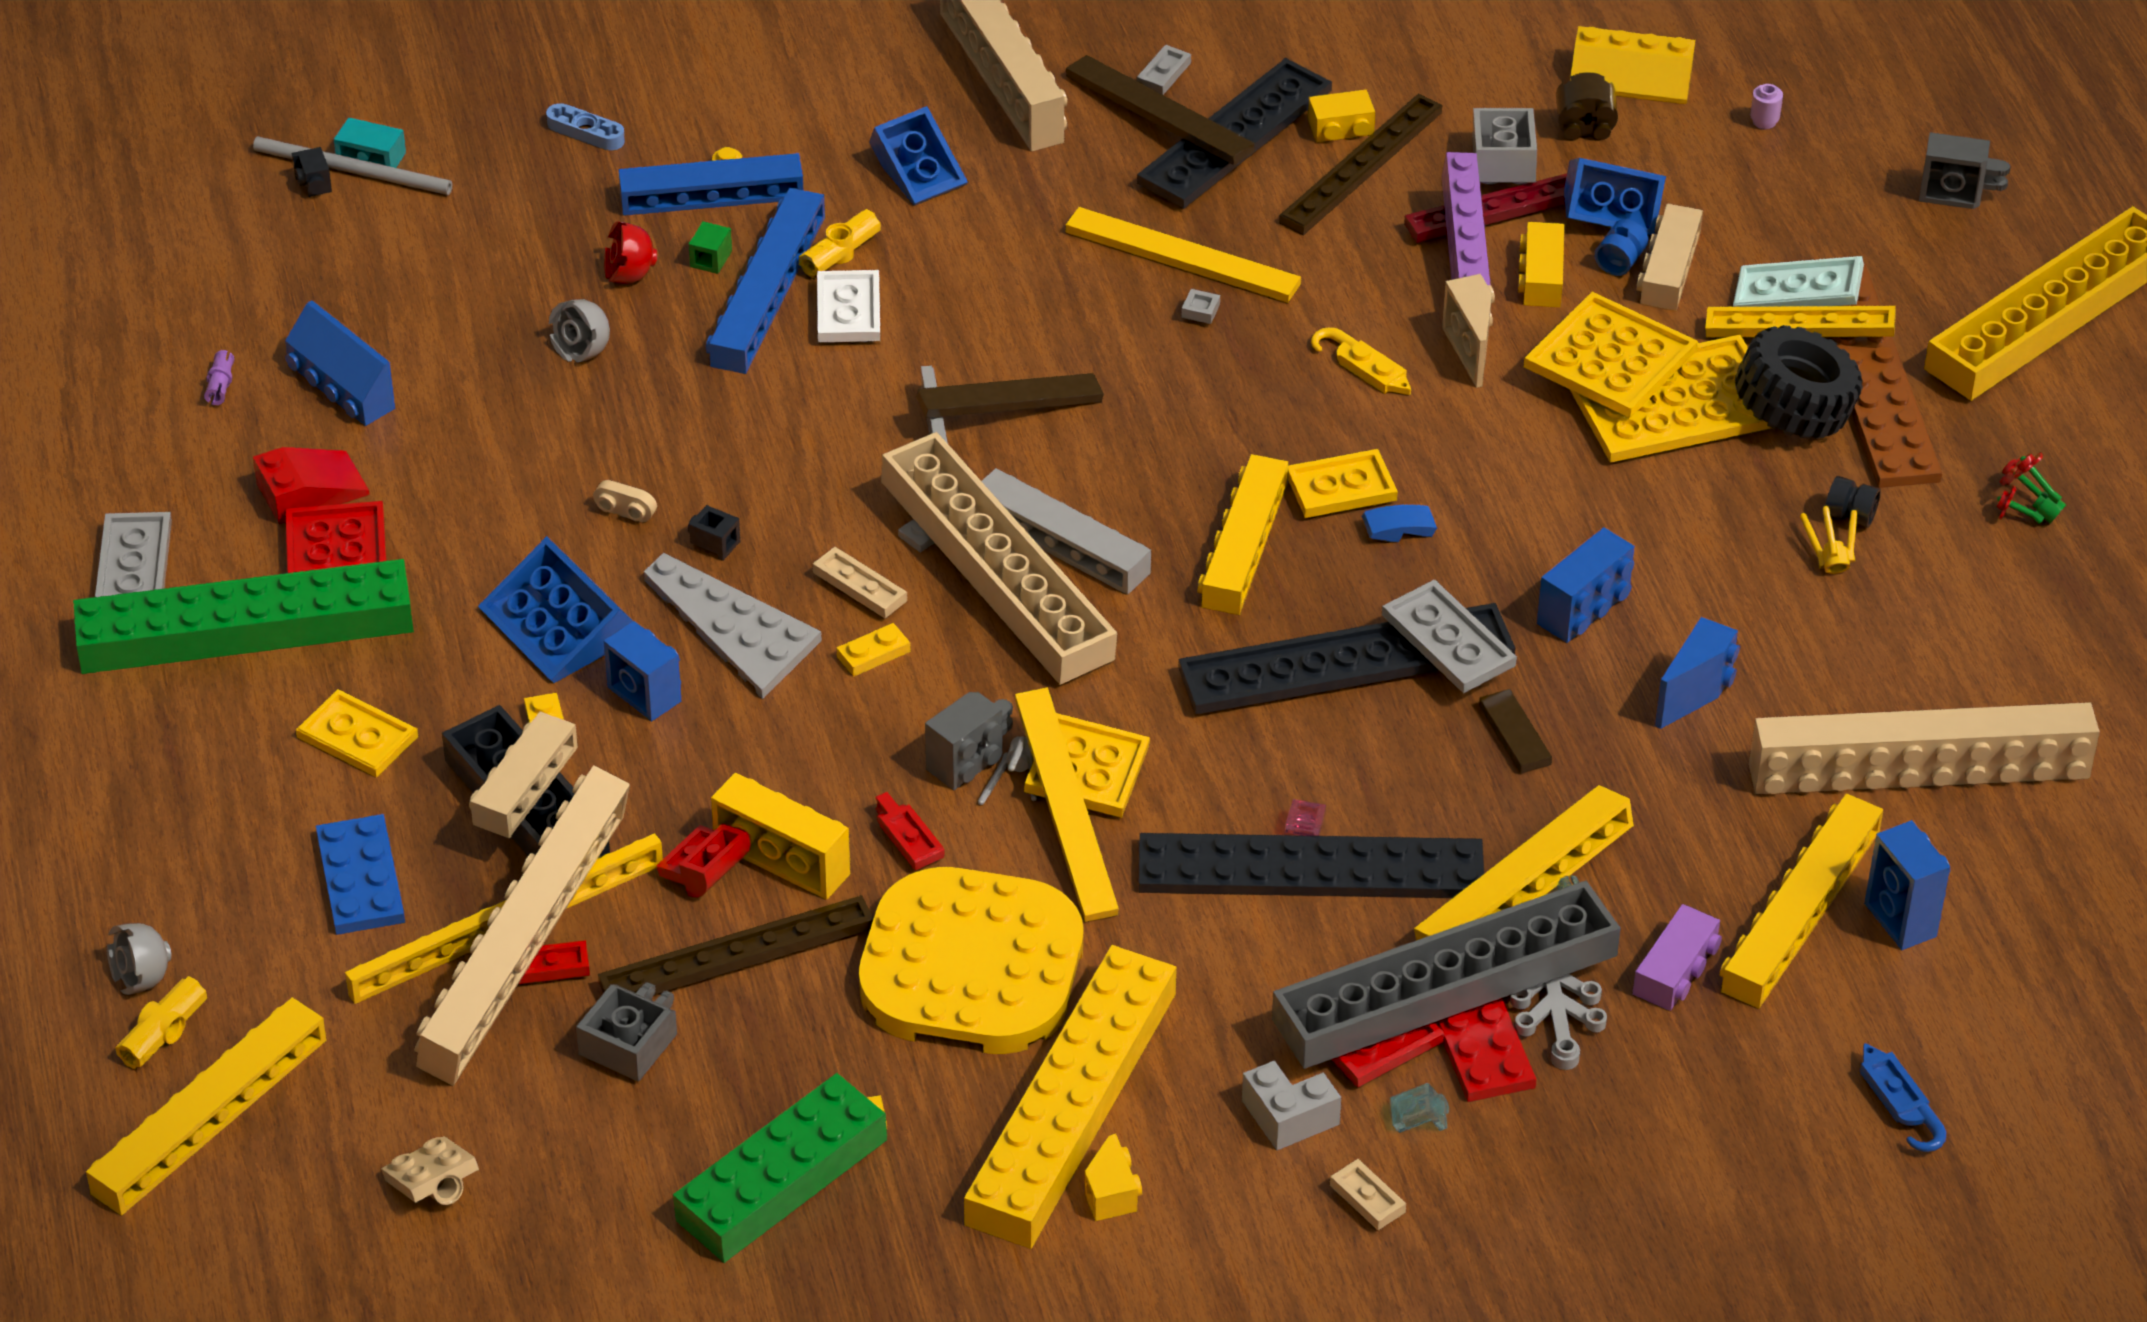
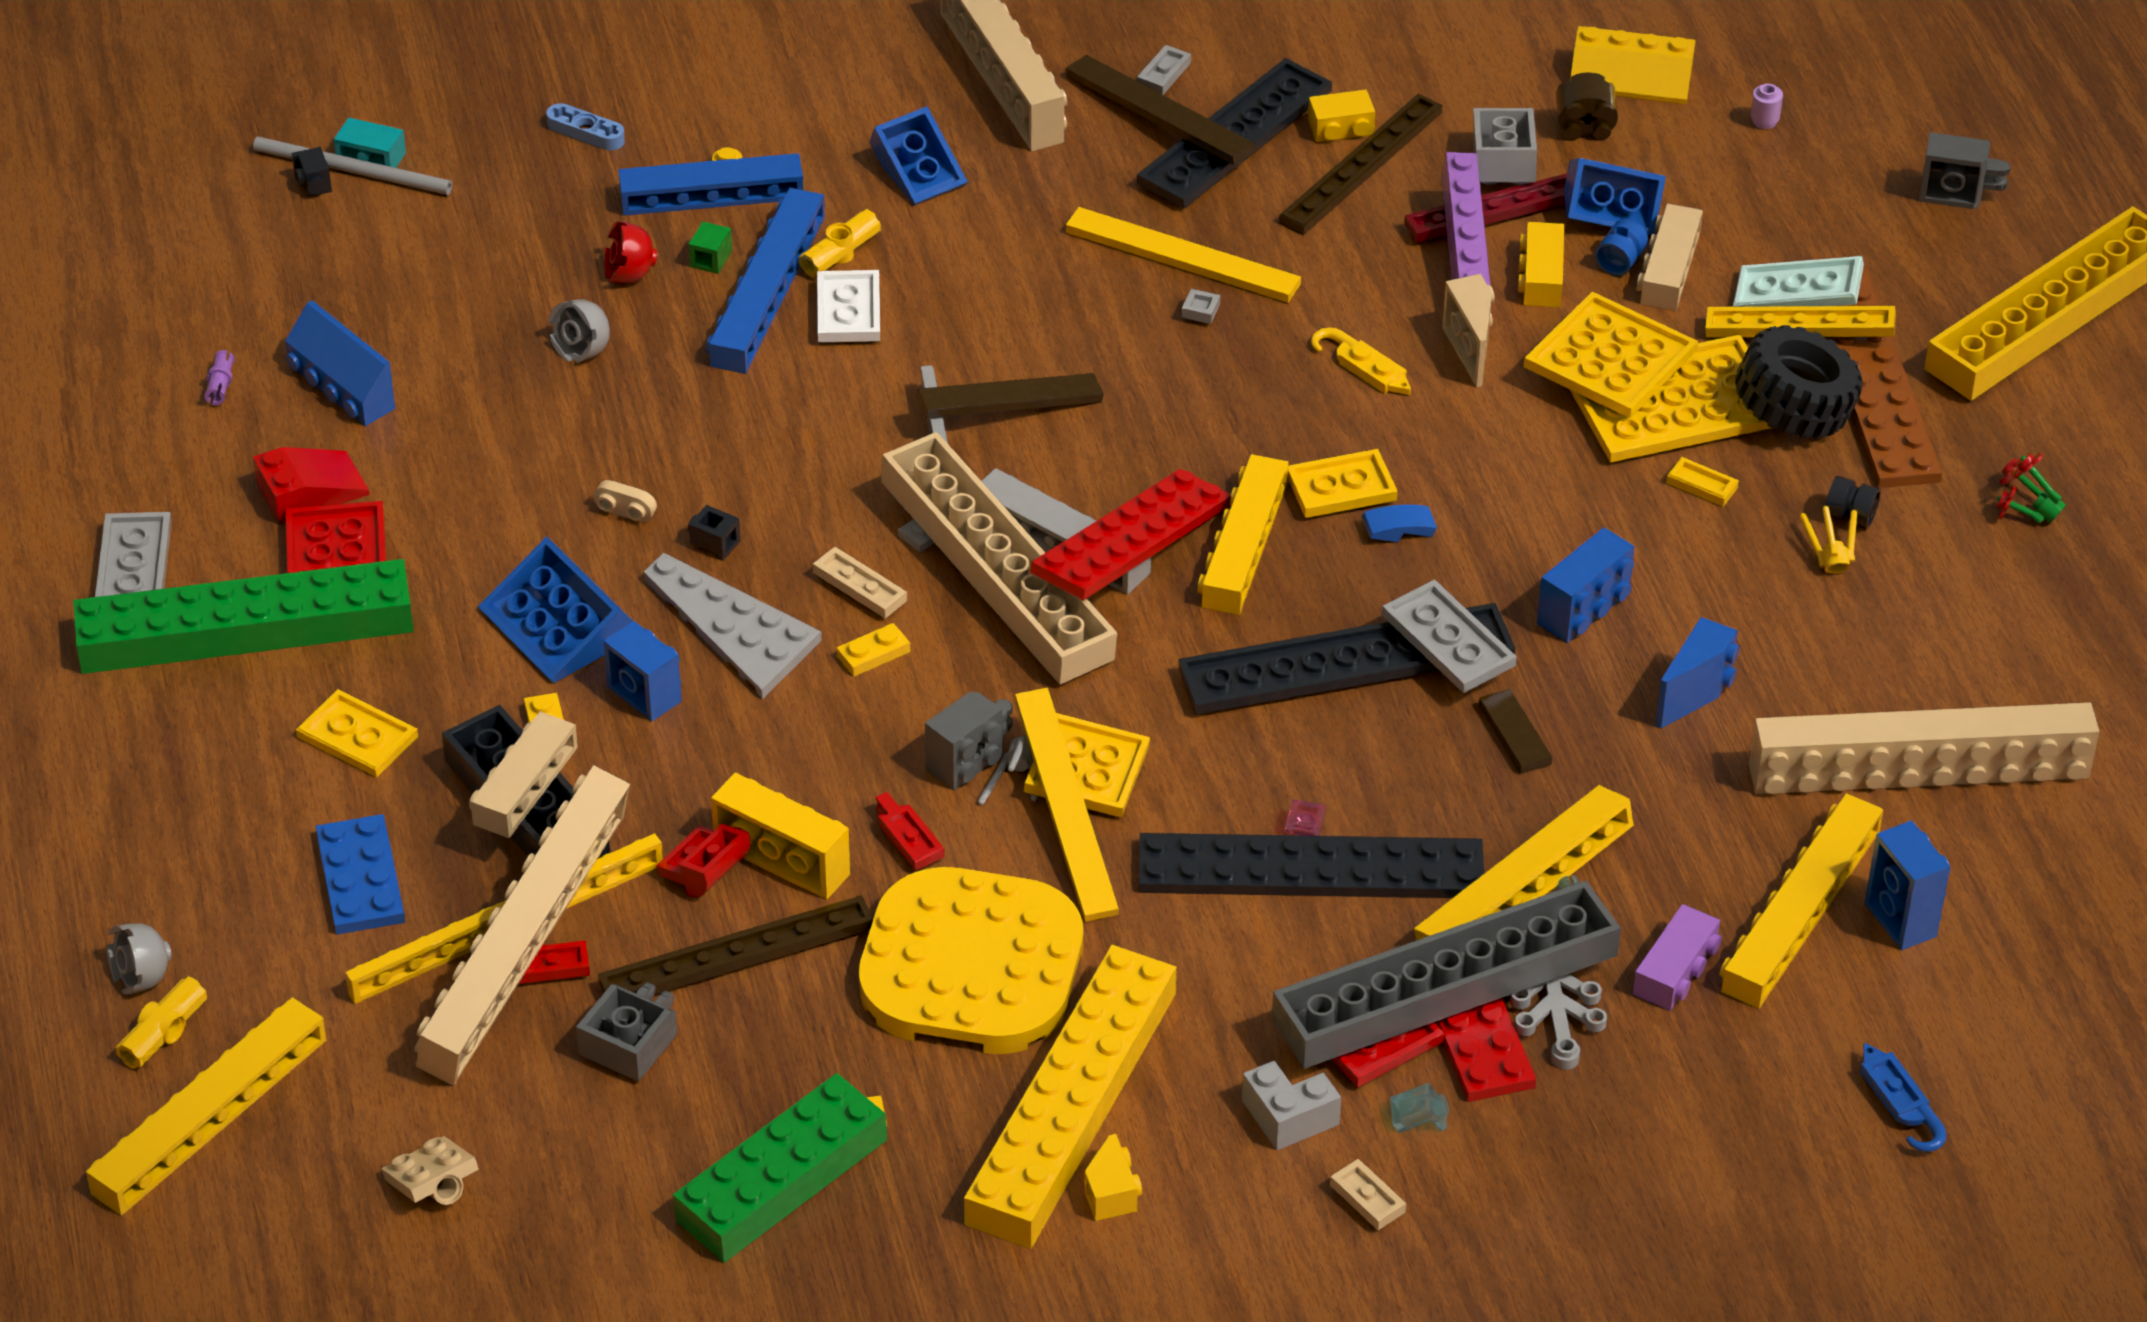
none -> red plate [1030,469,1231,600]
none -> yellow tile [1666,457,1739,507]

